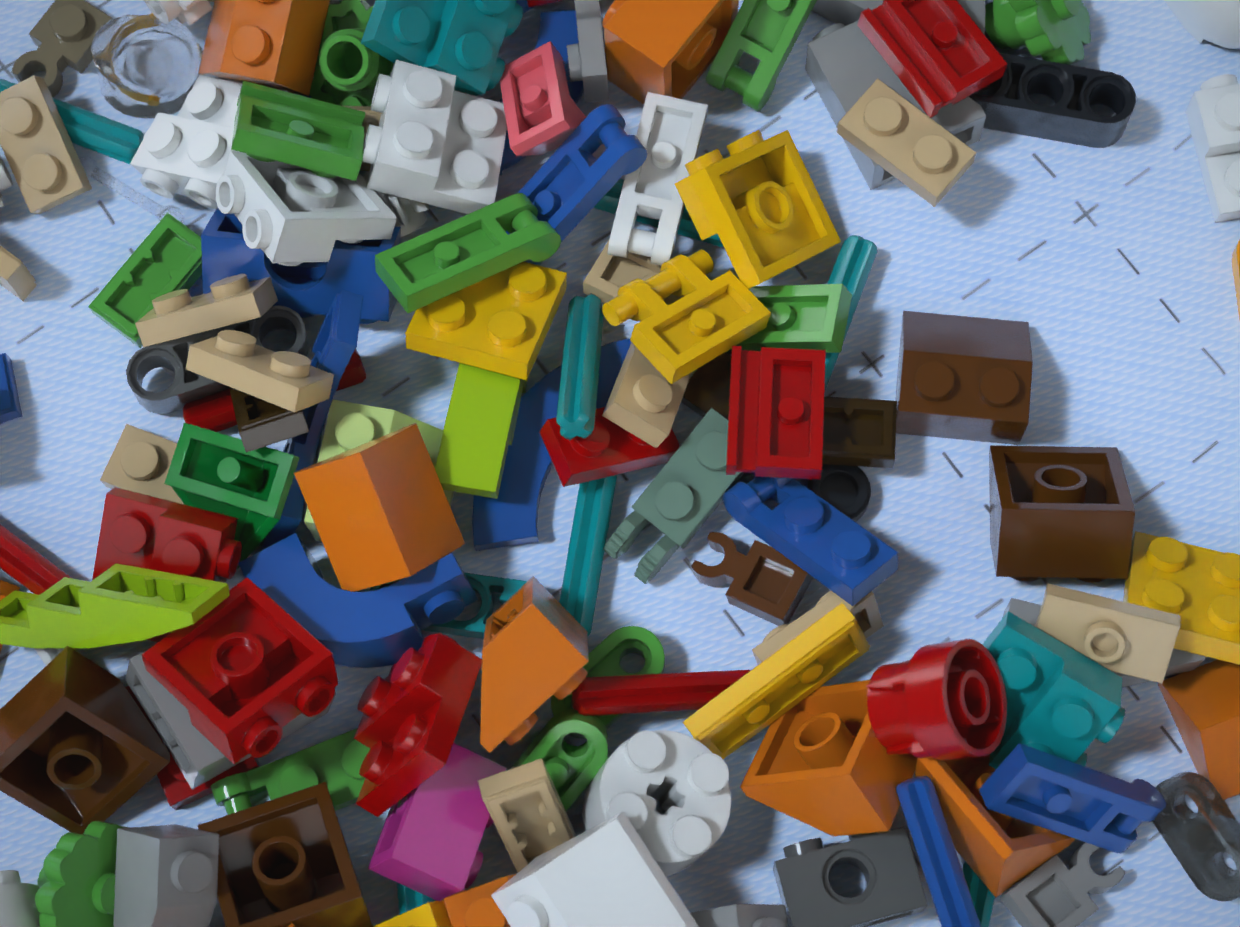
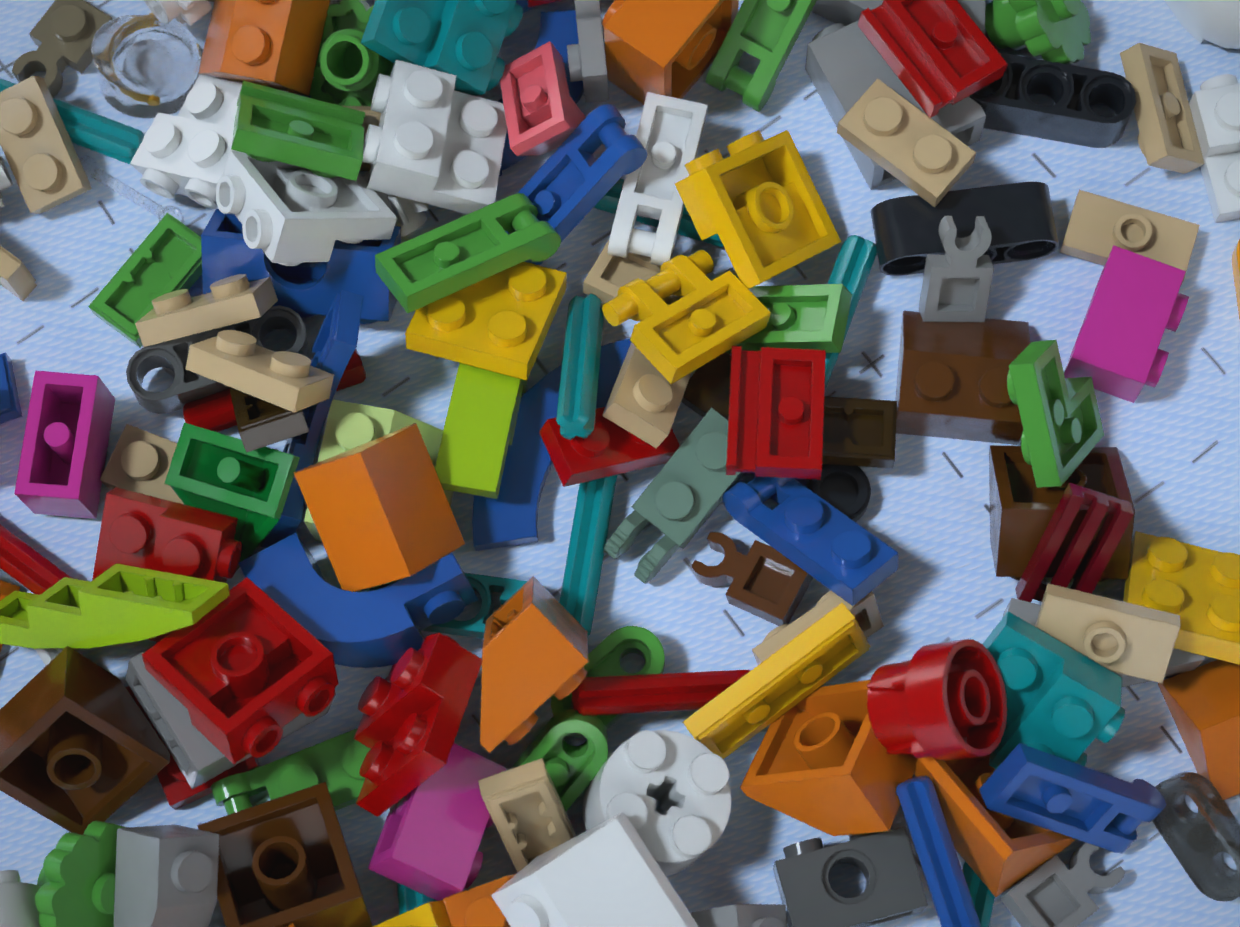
none -> dark pink brick [14,370,115,519]
none -> black beam [871,181,1059,276]
none -> light grey plate [918,216,994,322]
none -> bright green plate [1007,340,1104,488]
none -> dark red tile [1015,483,1134,604]
none -> tan plate [1059,190,1200,285]
none -> dark pink brick [1064,245,1189,403]
none -> tan plate [1120,43,1205,174]

